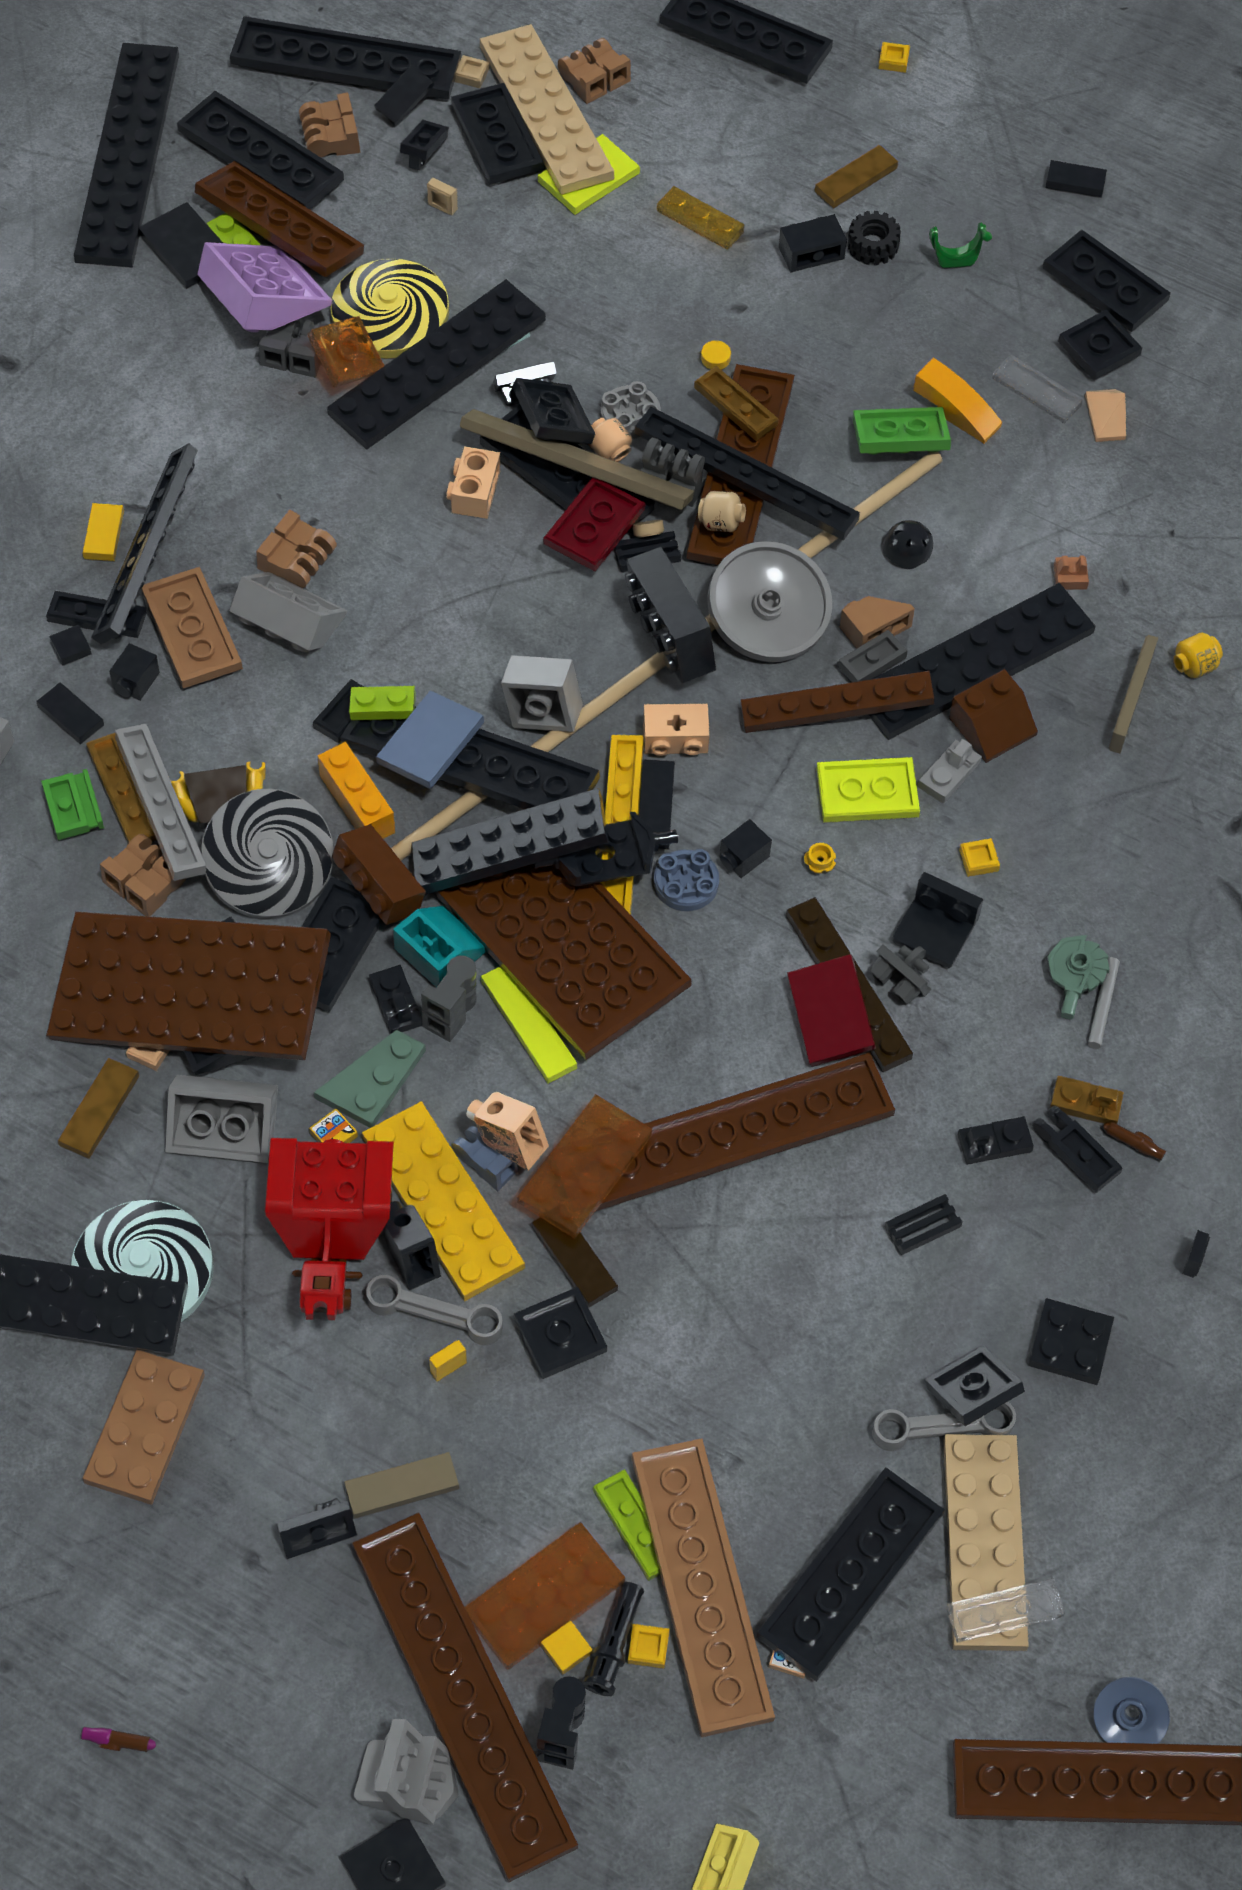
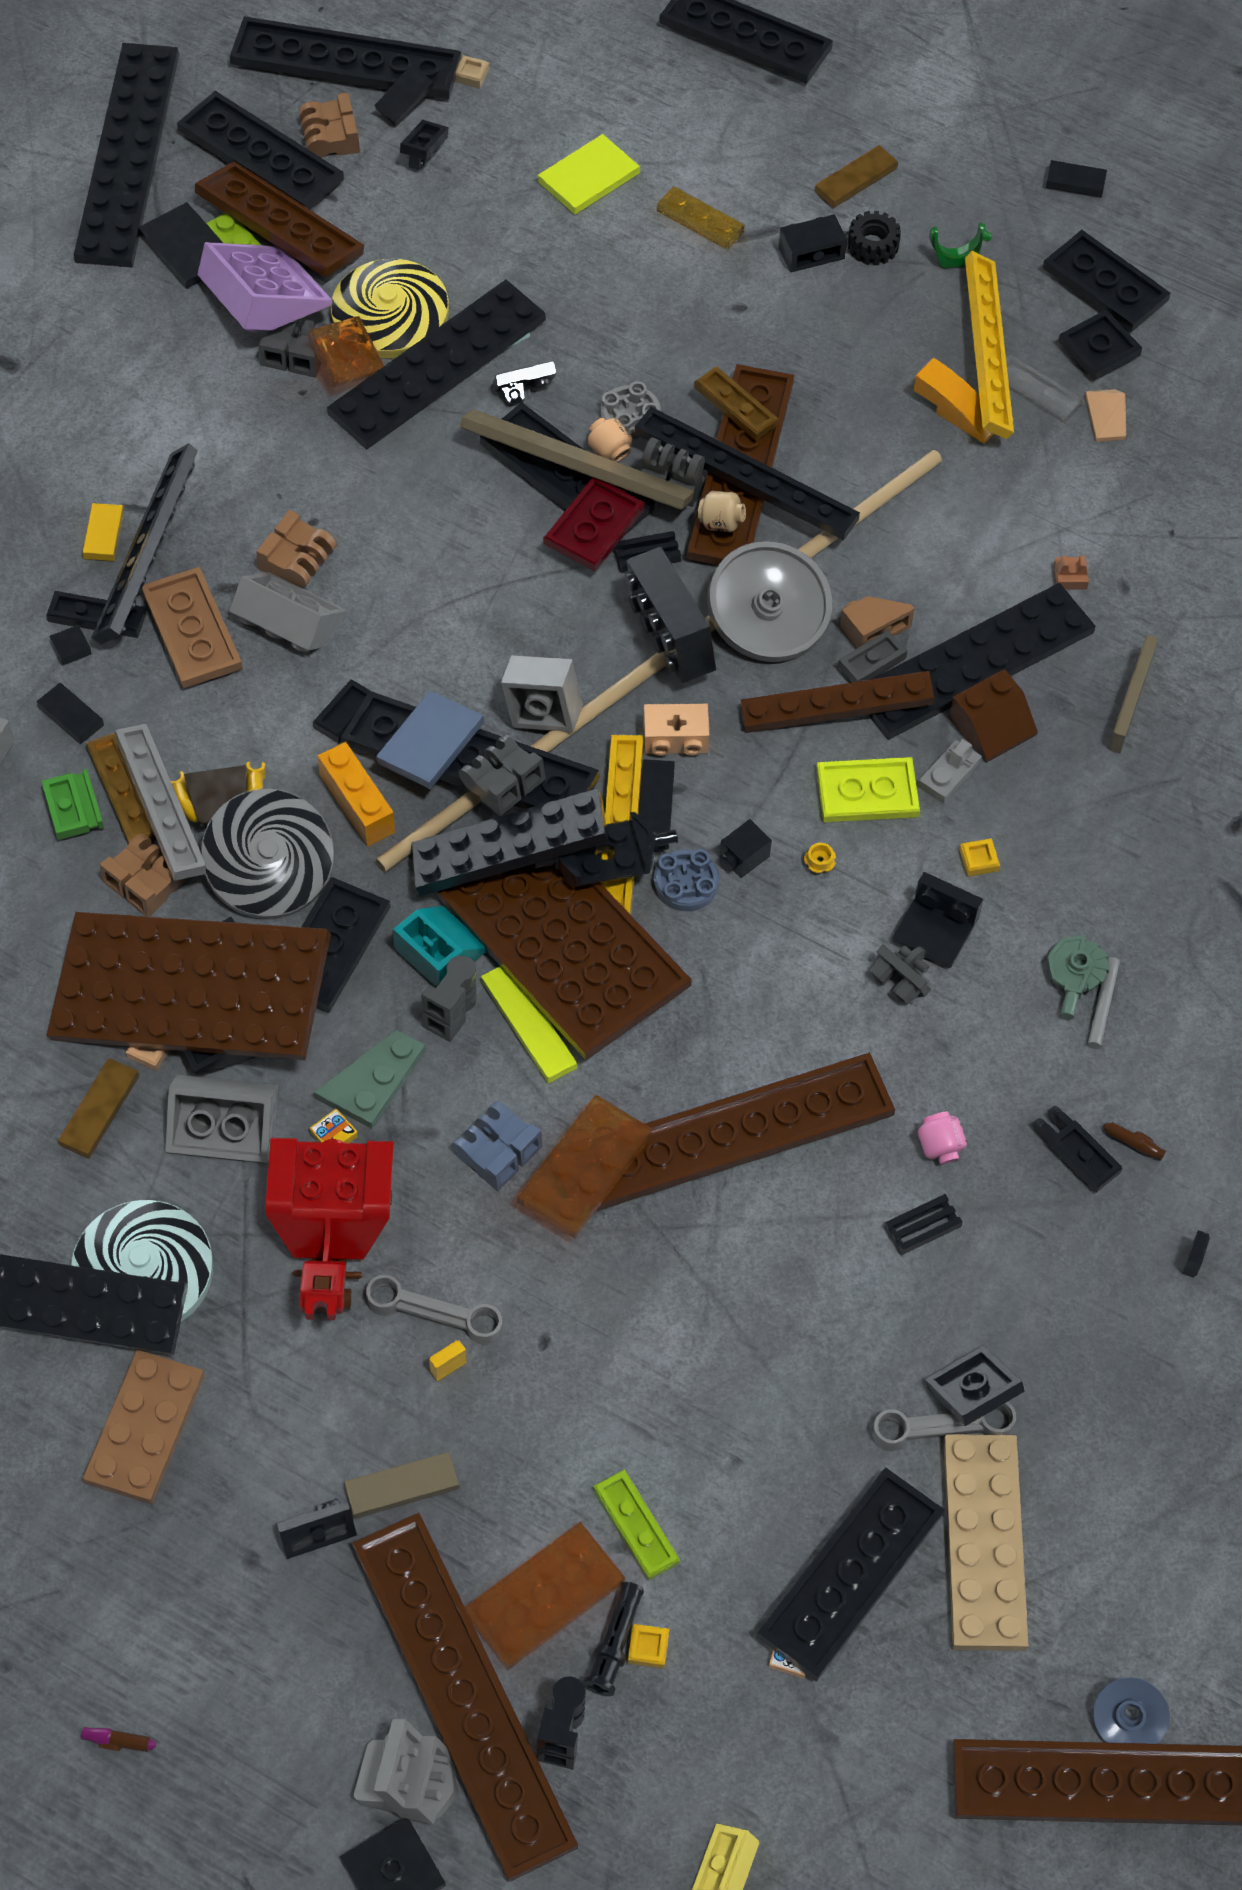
black brick [109,643,160,701] -> none
reddish brown brick [332,824,426,925] -> none
lime plate [349,686,416,720] -> none
yellow plate [362,1101,525,1302] -> none
black hinge [369,964,422,1033] -> none
black torso [383,1201,441,1290] -> none
tan tile [427,178,458,215] -> none
light nougat brick [447,446,500,519] -> none
black plate [451,83,543,184] -> none
light nougat torso [467,1092,549,1171] -> none
tan plate [480,24,614,194] -> none
black plate [512,377,595,444] -> none
black plate [514,1287,607,1379] -> none
dark brown tile [532,1205,618,1308] -> none
yellow tile [541,1621,593,1675] -> none
medium nougat legs [558,38,631,104] -> none
tan tile [632,520,664,537] -> none
medium nougat plate [632,1438,775,1737] -> none
yellow tile [701,341,731,370] -> none
dark brown plate [786,897,913,1072] -> none
dark red tile [787,954,876,1067] -> none
bright green plate [853,407,951,455] -> none
yellow tile [878,42,910,73] -> none
black helmet [882,520,933,569] -> none
clear tile [946,1578,1065,1643] -> none
black hinge [958,1116,1034,1165] -> none
black plate [1028,1298,1114,1385] -> none
pearl gold hinge [1050,1075,1124,1124] -> none
yellow head [1173,632,1223,678] -> none
none -> dark grey legs [459,735,546,816]
none -> bright pink head [918,1111,967,1165]
none -> yellow plate [965,251,1014,439]

